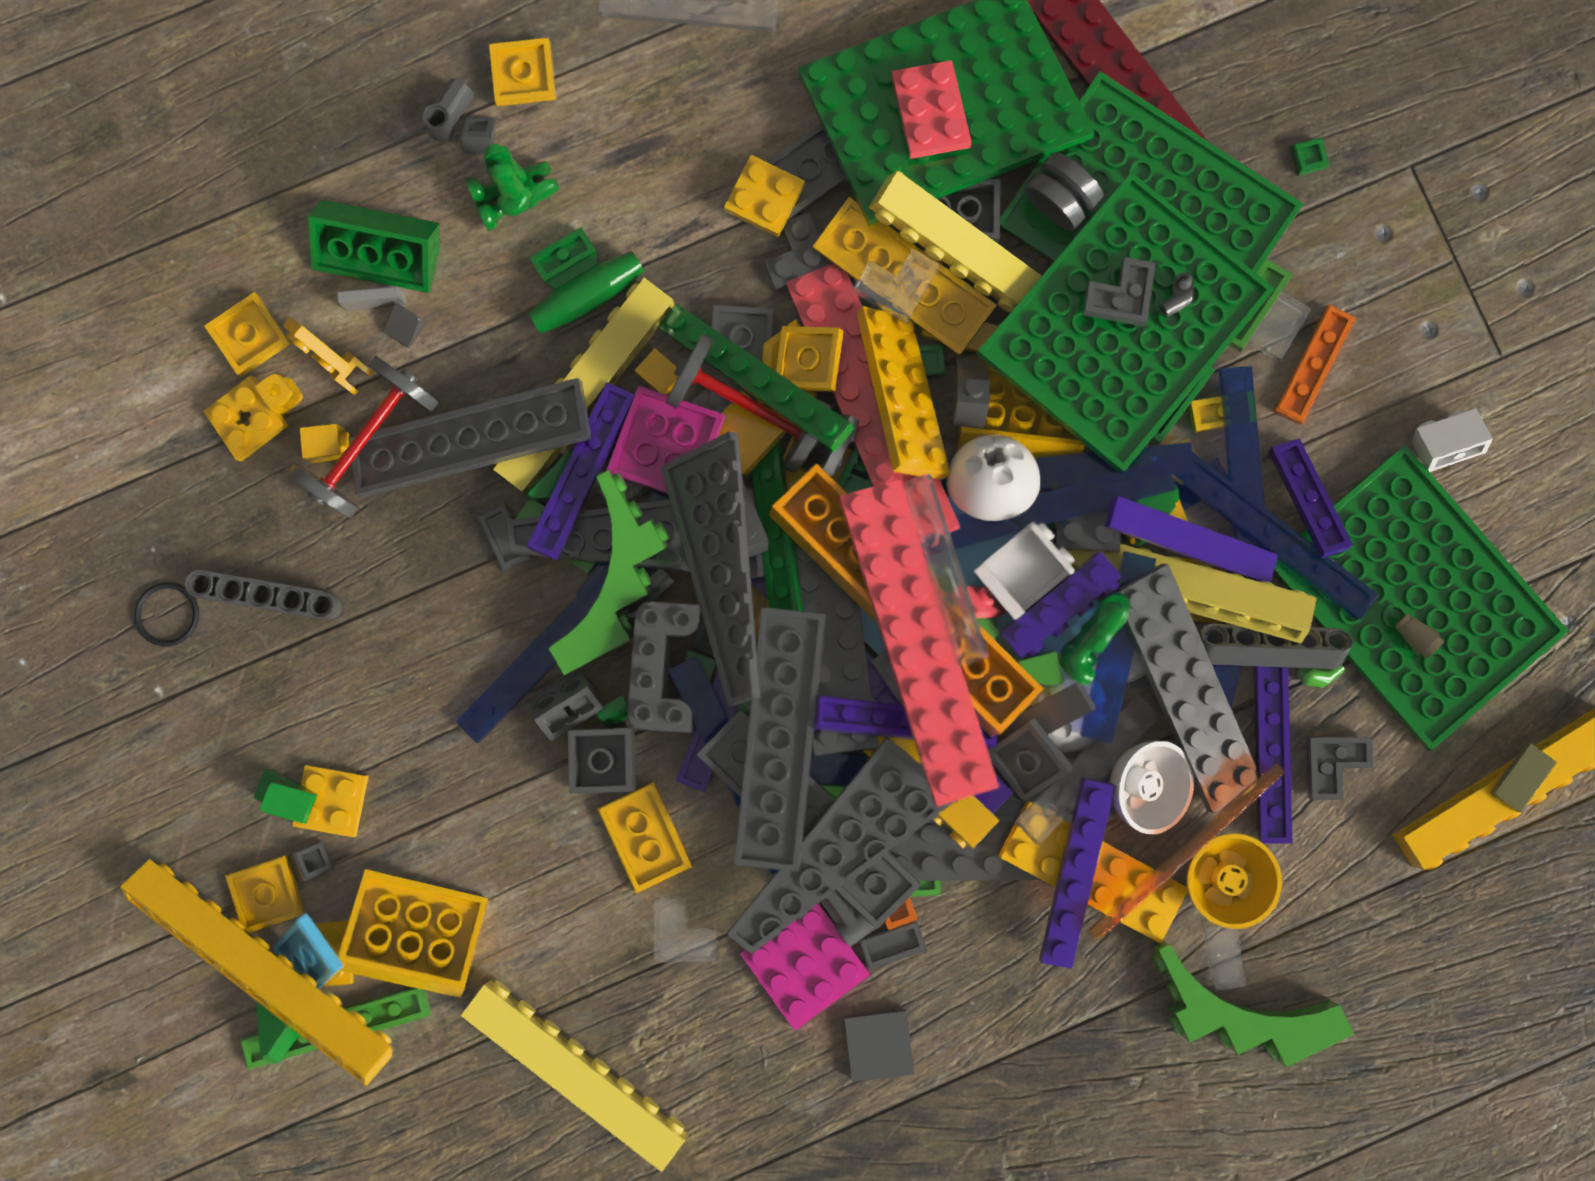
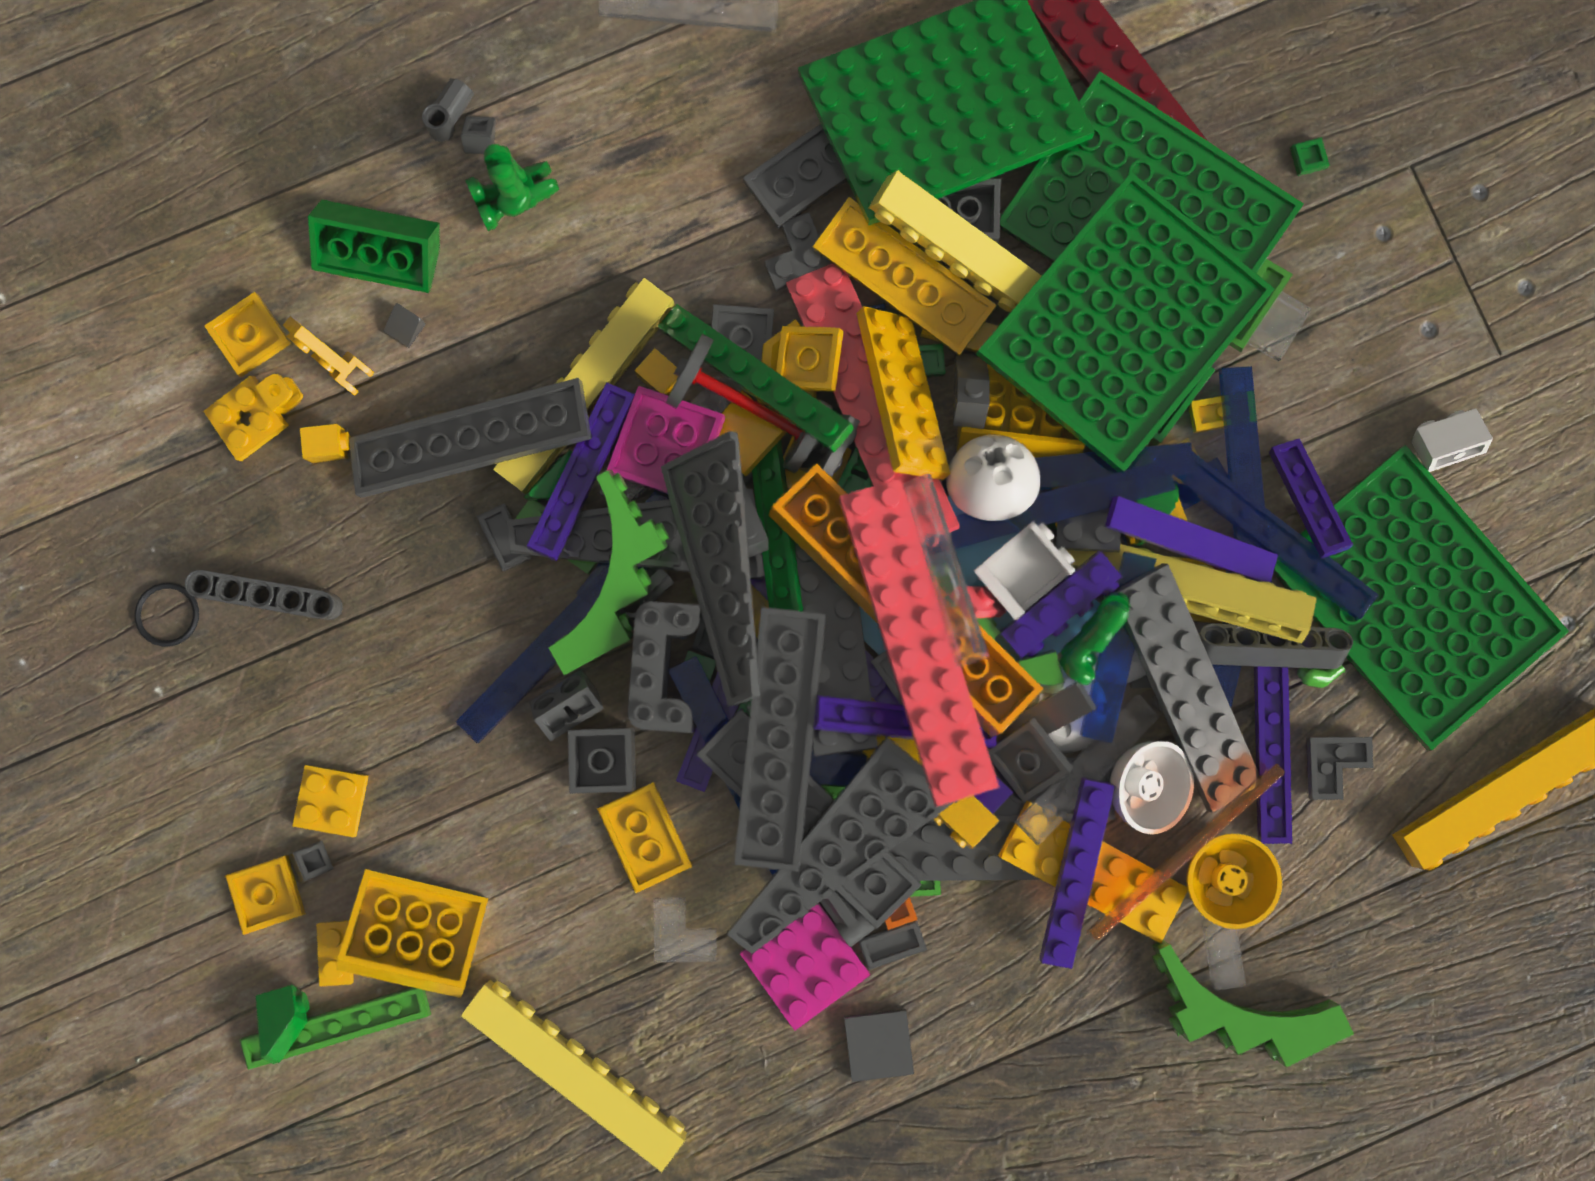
yellow brick [120,859,392,1086] -> none
green slope [253,769,318,823] -> none
medium azure tile [273,913,344,989] -> none
dark grey piece [287,355,439,518] -> none
light grey tile [338,286,407,310] -> none
yellow plate [489,38,556,107] -> none
green plate [528,227,644,334] -> none
green tile [596,695,629,729] -> none
yellow plate [724,155,805,237] -> none
clear brick [853,249,939,324] -> none
coral plate [891,60,972,159] -> none
dark grey wheel [1023,152,1104,232] -> none
dark grey plate [1082,257,1155,326] -> none
dark grey arm [1159,272,1194,318] -> none
orange tile [1273,304,1356,425] -> none
dark tan cone [1394,613,1444,659] -> none
olive tile [1490,743,1557,813] -> none

